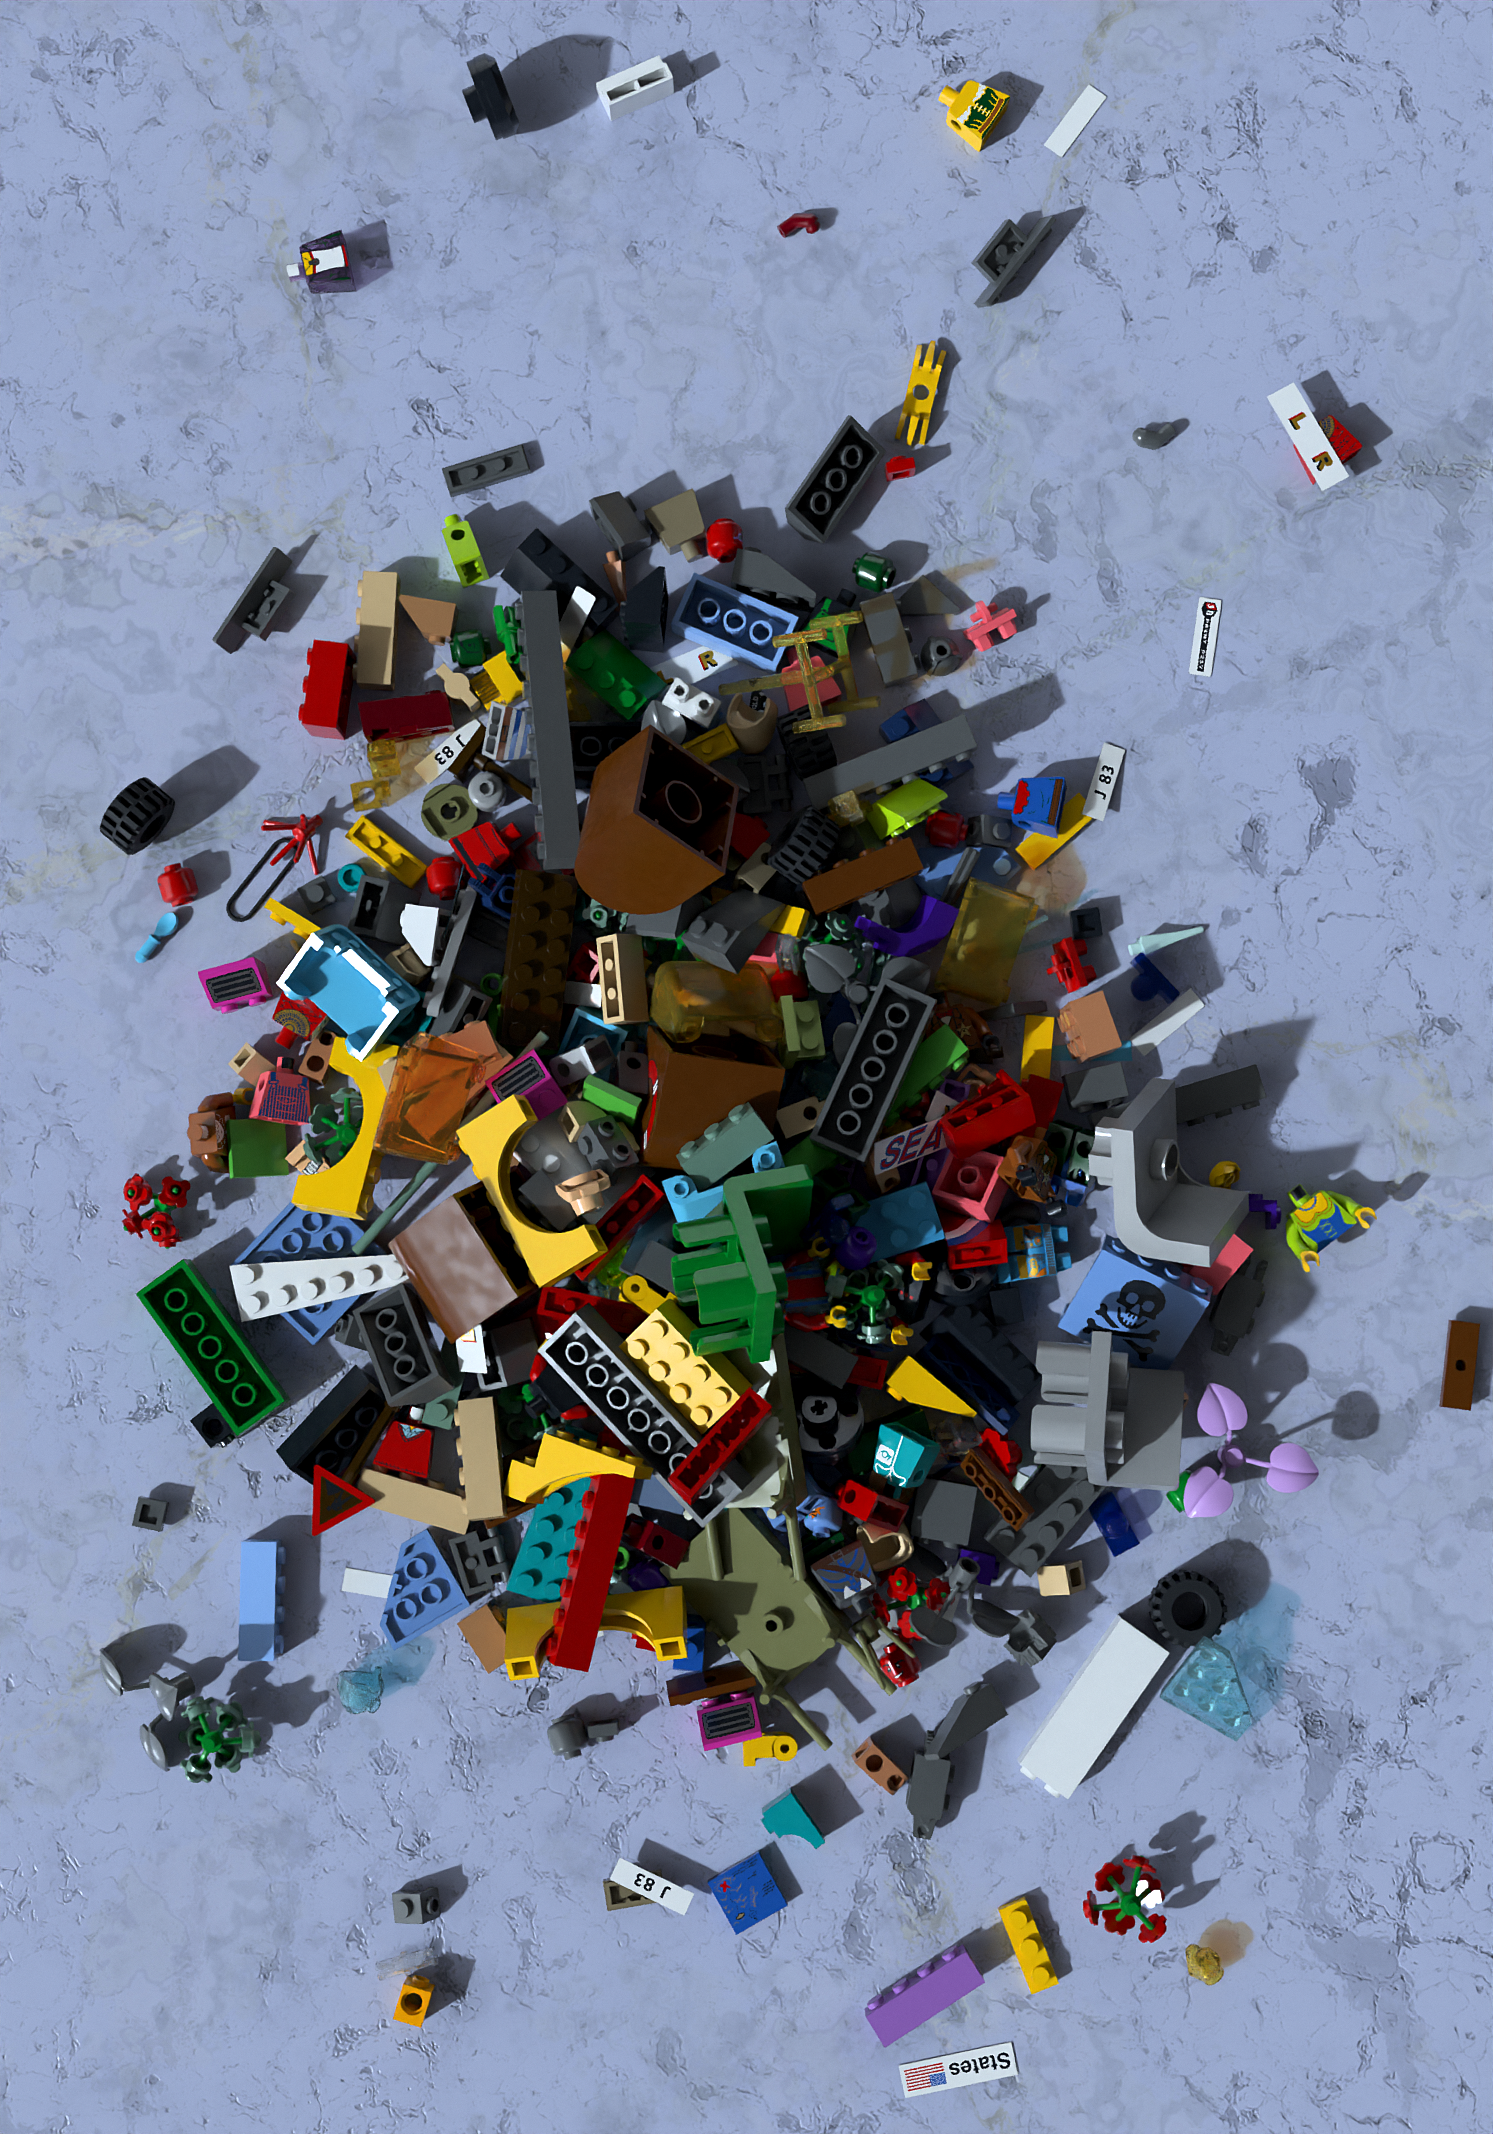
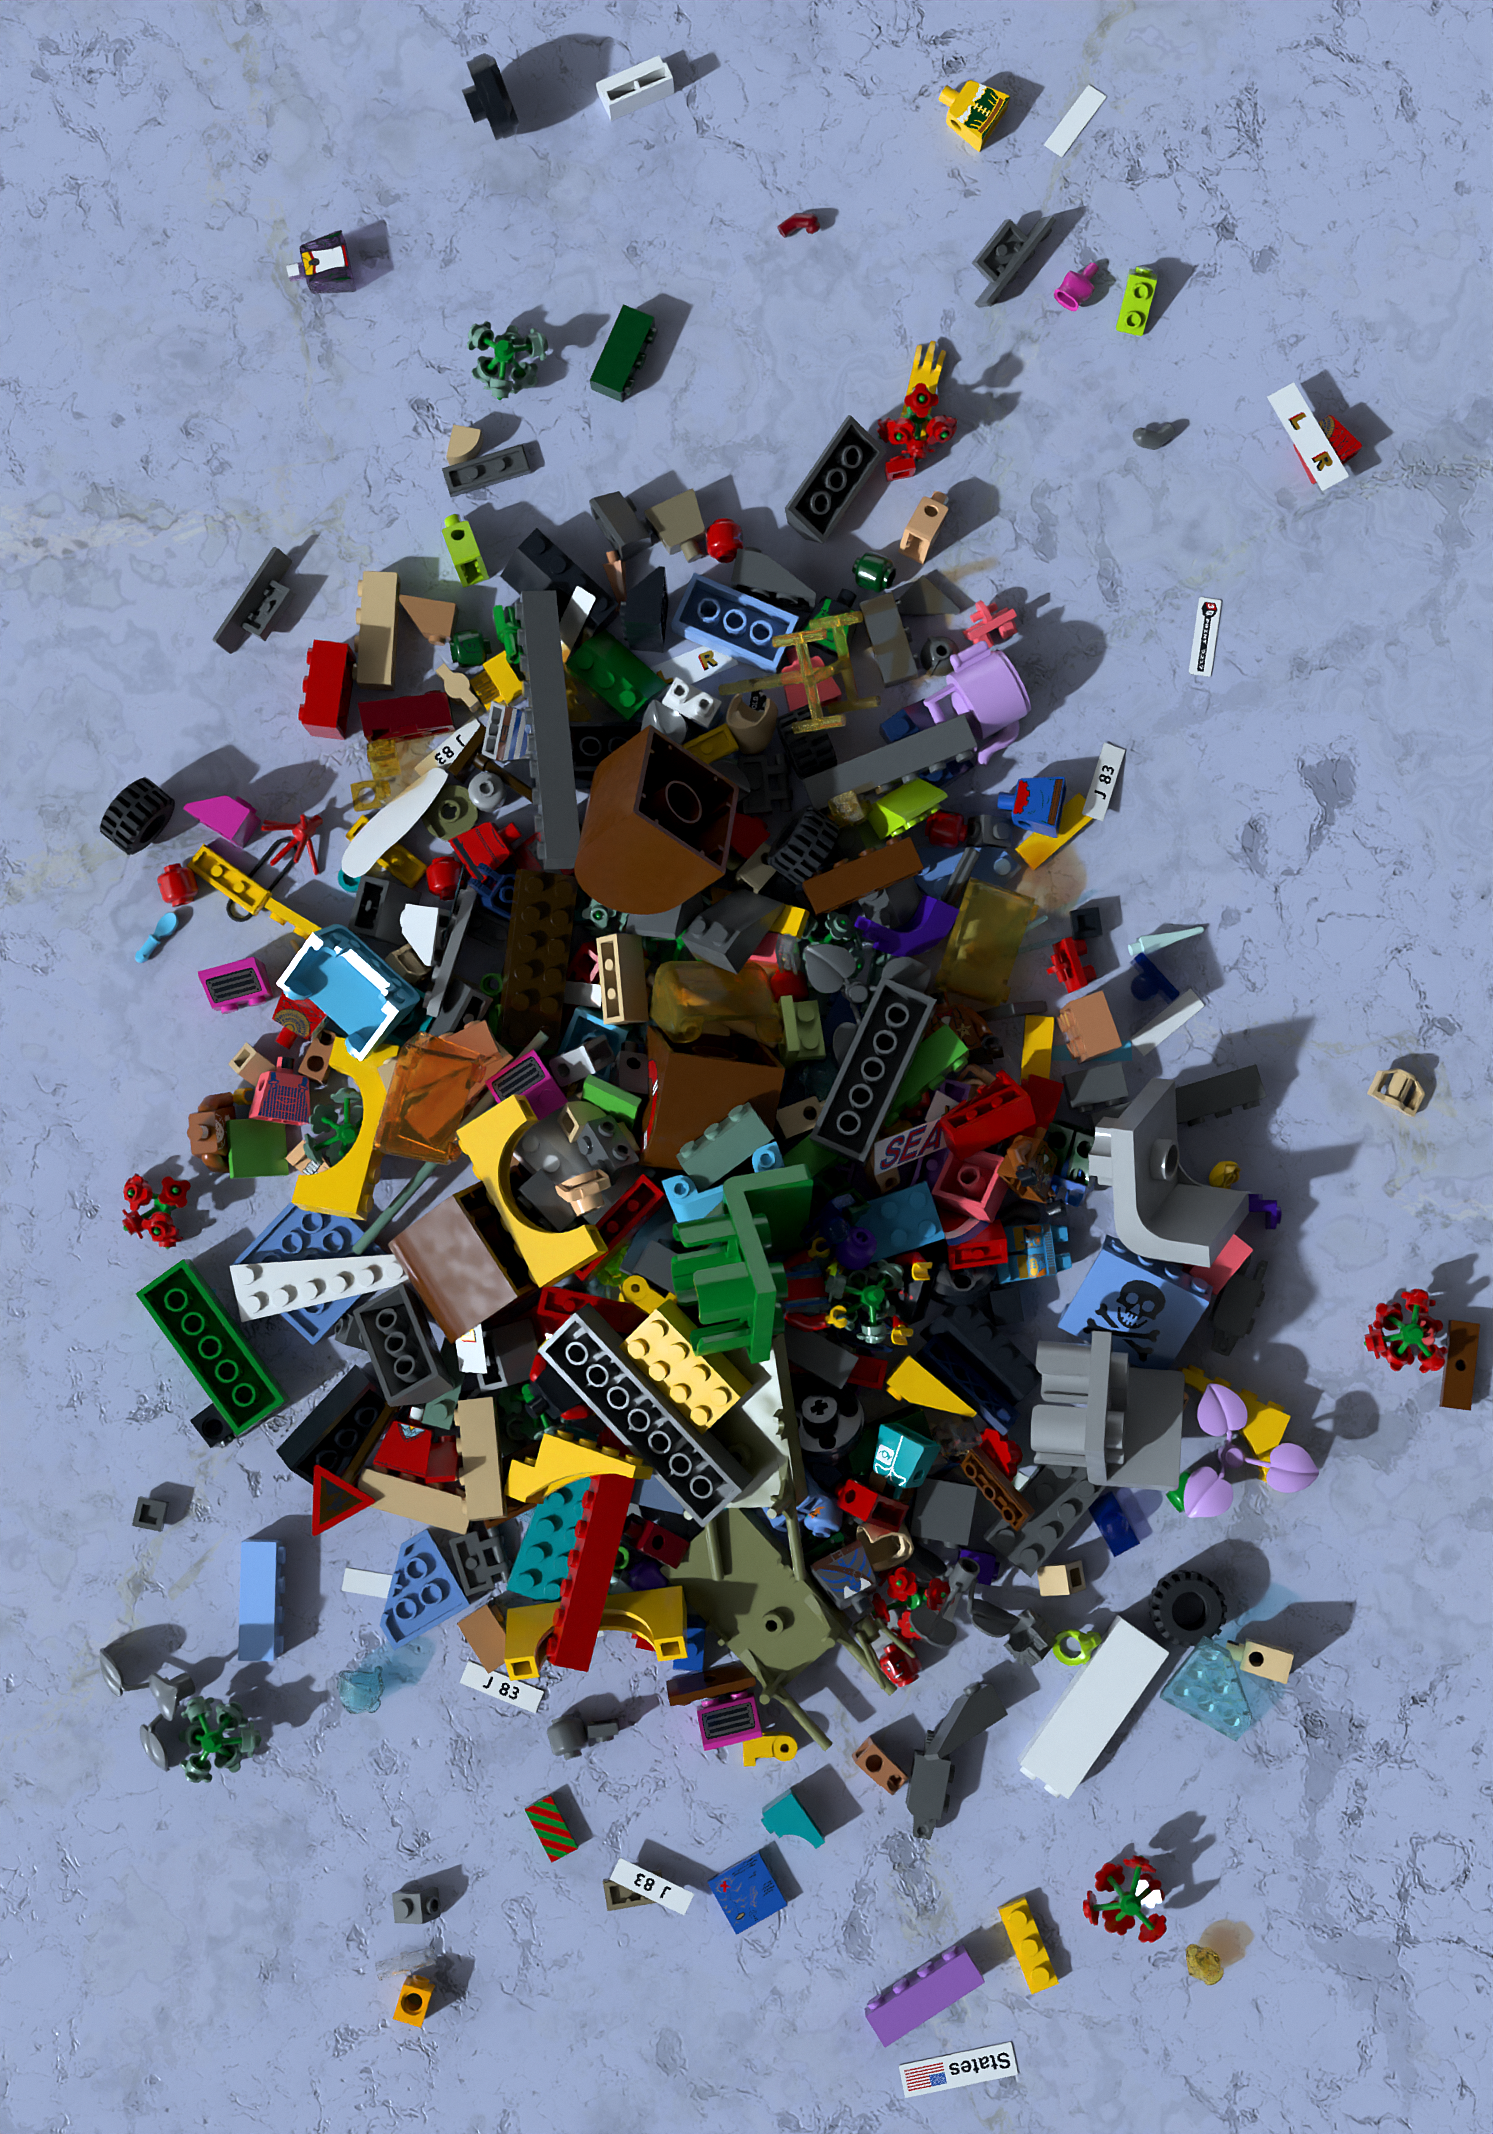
dark grey plate [297,875,337,915] -> none
red brick [668,1387,773,1506] -> none
torso [1285,1184,1377,1272] -> none
none -> dark pink slope [183,795,261,849]
none -> yellow tile [186,844,272,917]
none -> white sticker [341,767,448,878]
none -> red slope [425,1435,463,1483]
none -> tan brick [446,424,484,466]
none -> white sticker [460,1661,544,1713]
none -> sand green plant [467,321,548,400]
none -> tile [525,1794,578,1863]
none -> dark green brick [590,304,658,402]
none -> red plant [876,383,957,462]
none -> light nougat torso [898,491,949,564]
none -> lavender piece [923,641,1031,768]
none -> lime piece [1052,1629,1102,1666]
none -> dark pink piece [1054,262,1099,311]
none -> lime bracket [1116,266,1157,336]
none -> yellow arch [1177,1364,1291,1483]
none -> tan torso [1223,1637,1294,1684]
none -> red plant [1364,1289,1448,1373]
none -> tan piece [1367,1068,1425,1117]

